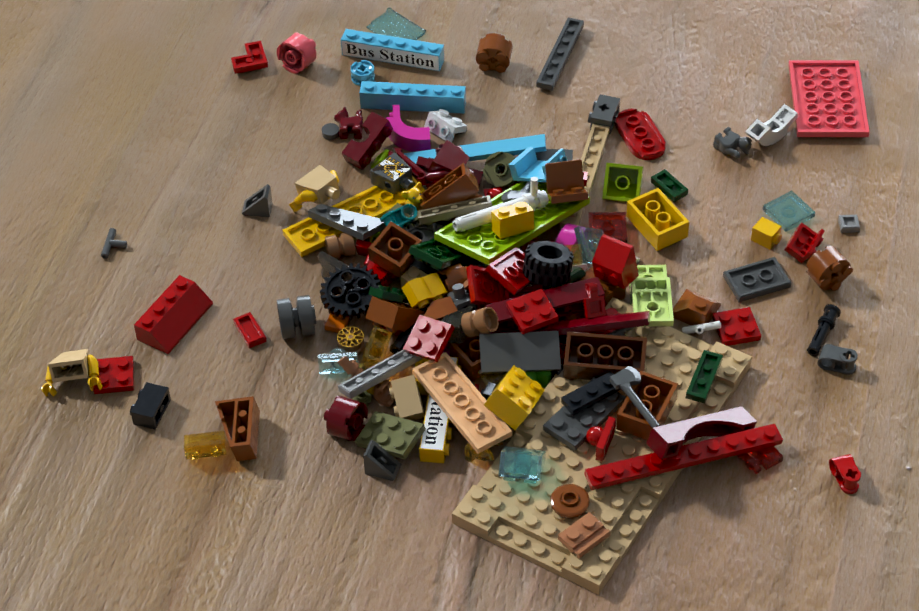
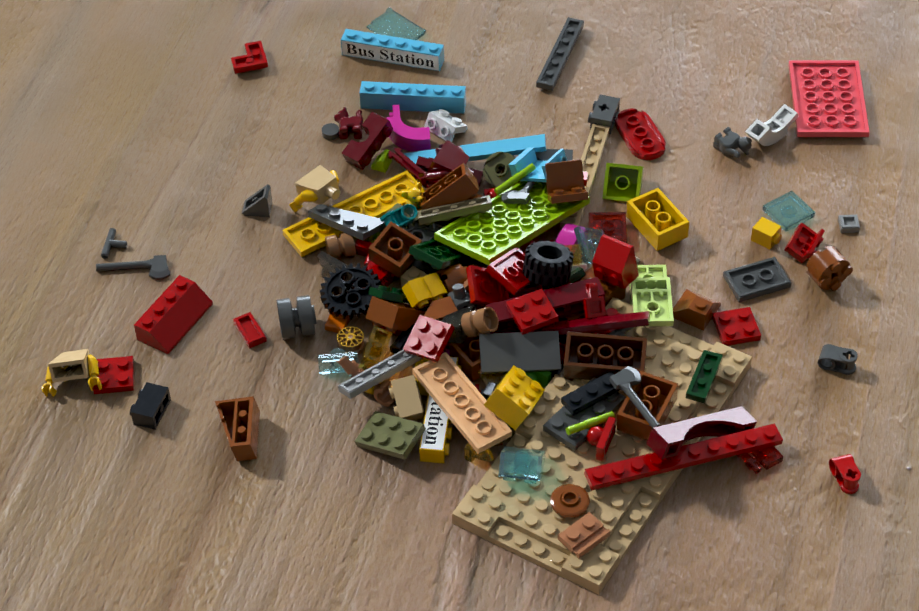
clear yellow bracket [184,431,227,460] -> none
coral brick [277,32,316,73] -> none
dark red brick [324,395,368,441] -> none
medium azure wheel [350,60,375,86] -> none
olive plate [352,391,372,407] -> none
dark grey slope [363,440,402,481] -> none
dark grey torso [370,152,415,194] -> none
white cylinder [453,177,549,232] -> none
dark orange brick [476,33,513,73] -> none
yellow brick [491,201,534,239] -> none
dark green plate [651,169,688,202] -> none
white piece [682,321,721,334] -> none
black pin [807,304,841,356] -> none
none -> dark grey piece [96,255,171,279]
none -> lime piece [494,163,536,195]
none -> lime piece [565,411,615,435]

